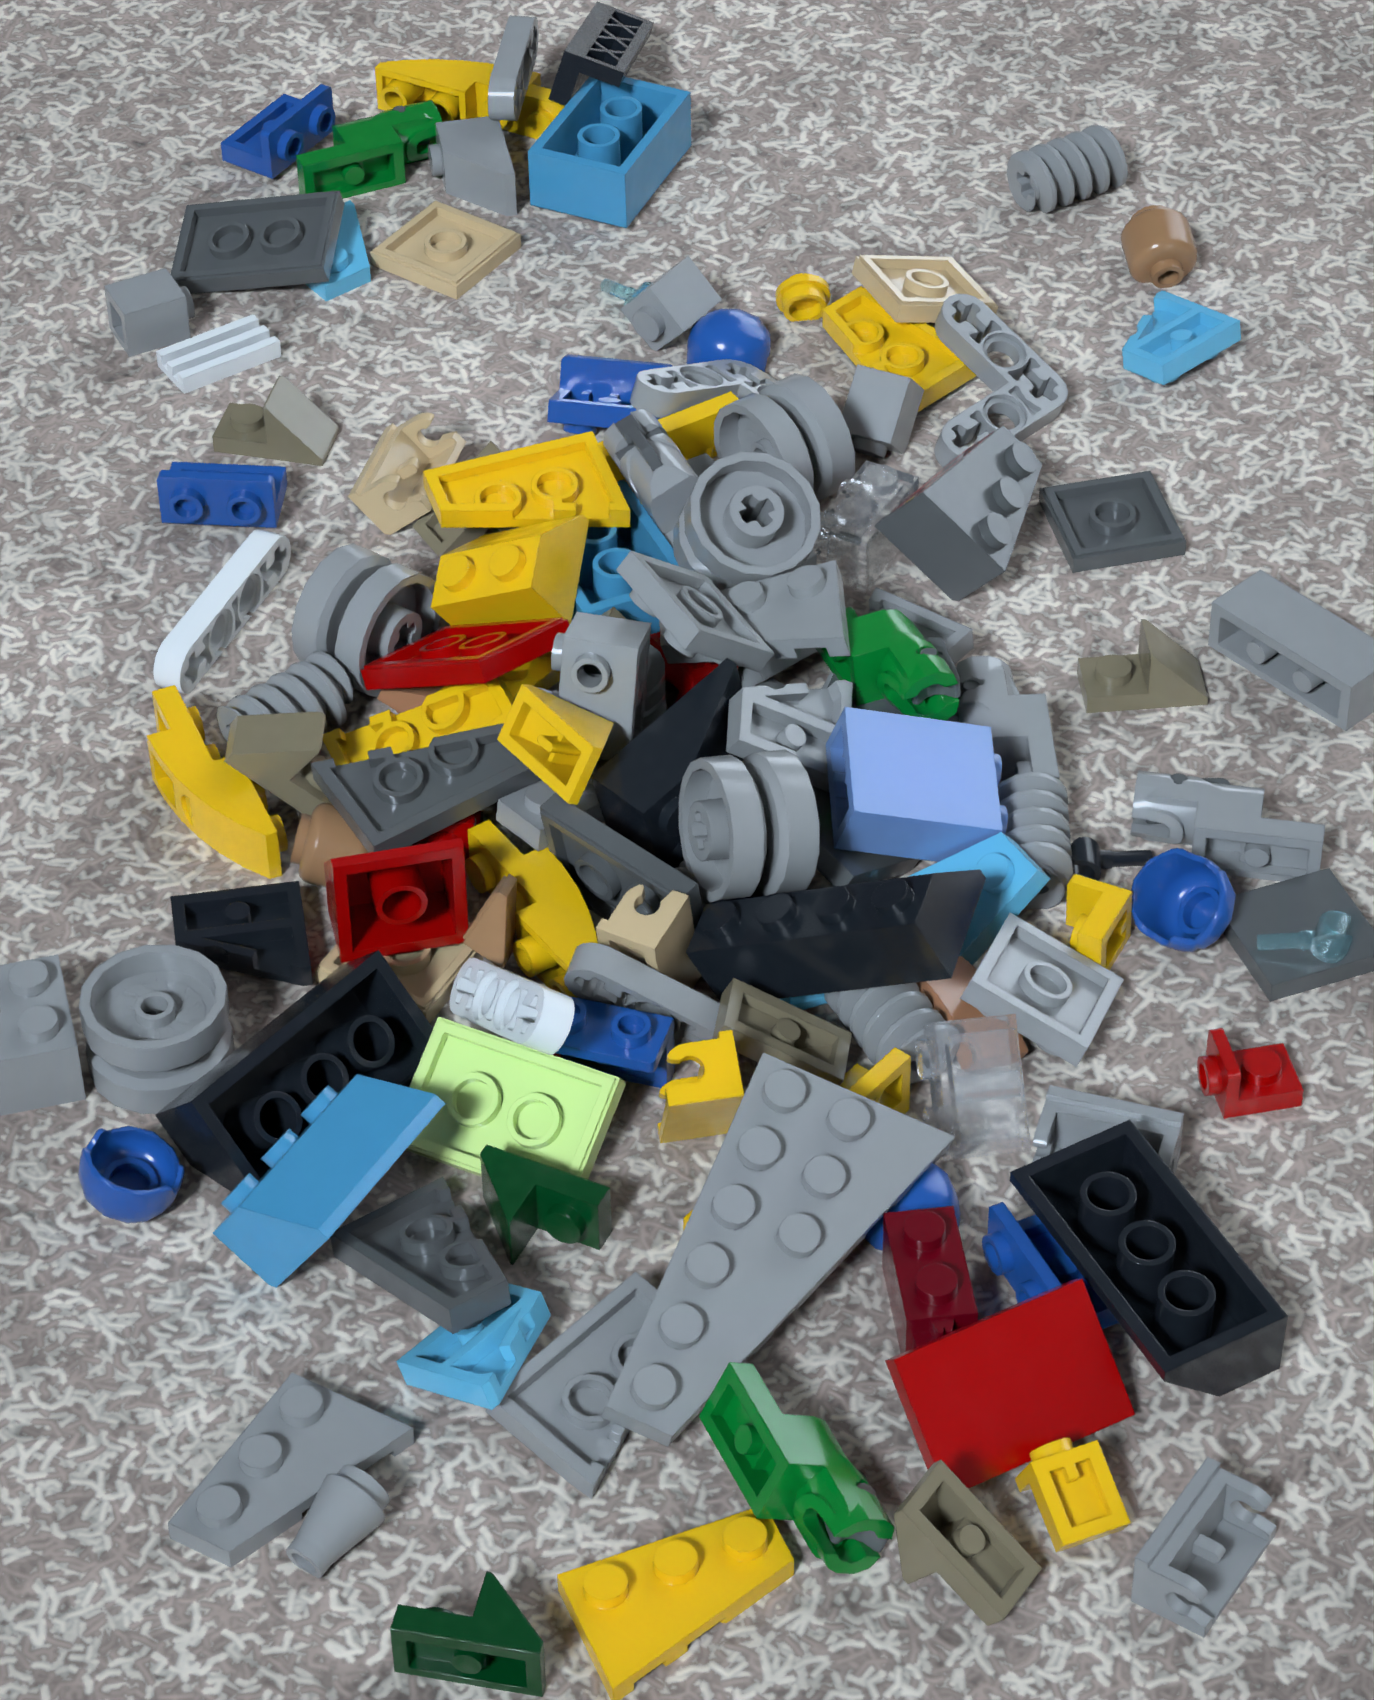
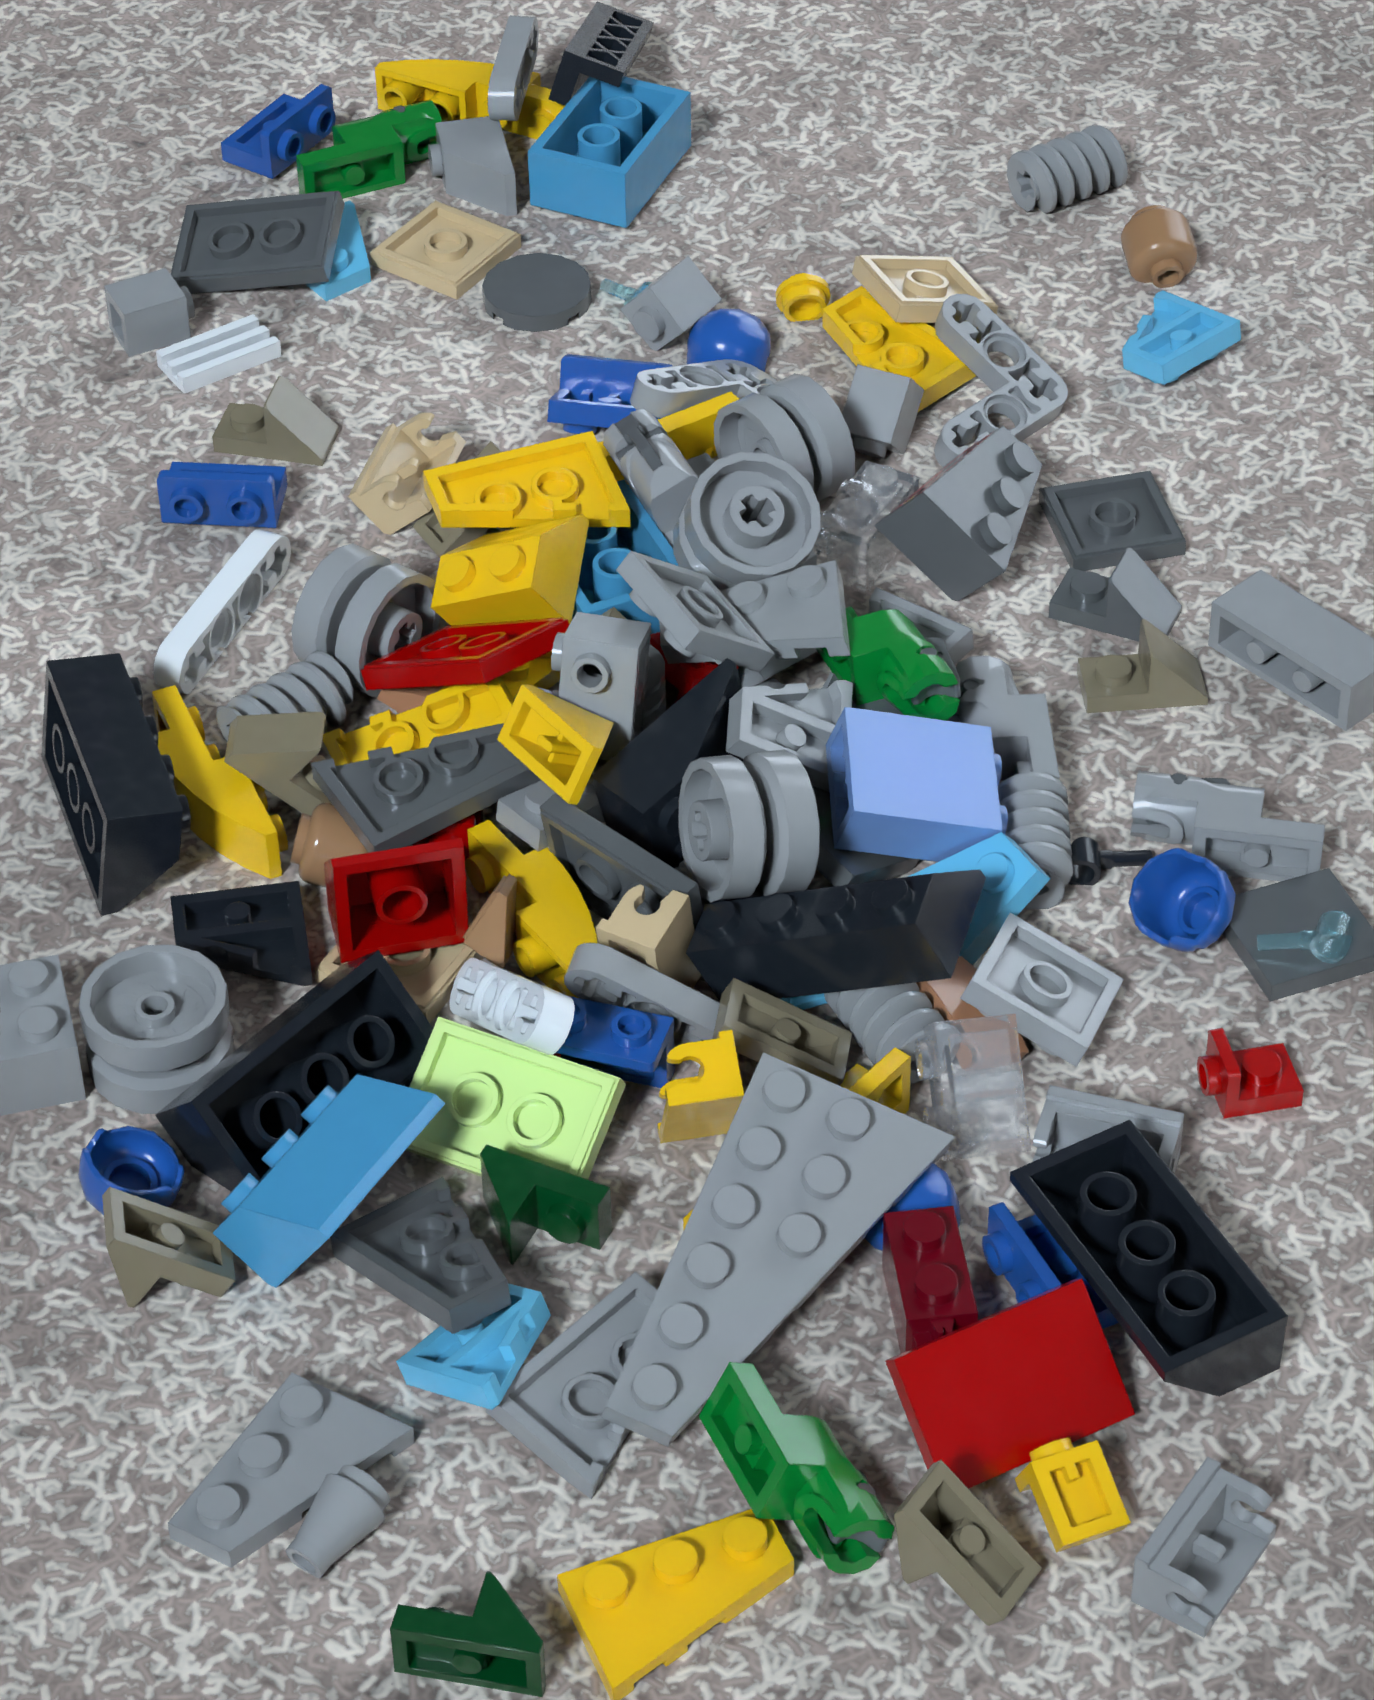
yellow bracket [1066,874,1132,970] -> none
none -> black slope [41,653,191,916]
none -> dark tan slope [102,1187,236,1308]
none -> dark grey tile [482,253,592,332]
none -> dark grey slope [1048,547,1182,642]

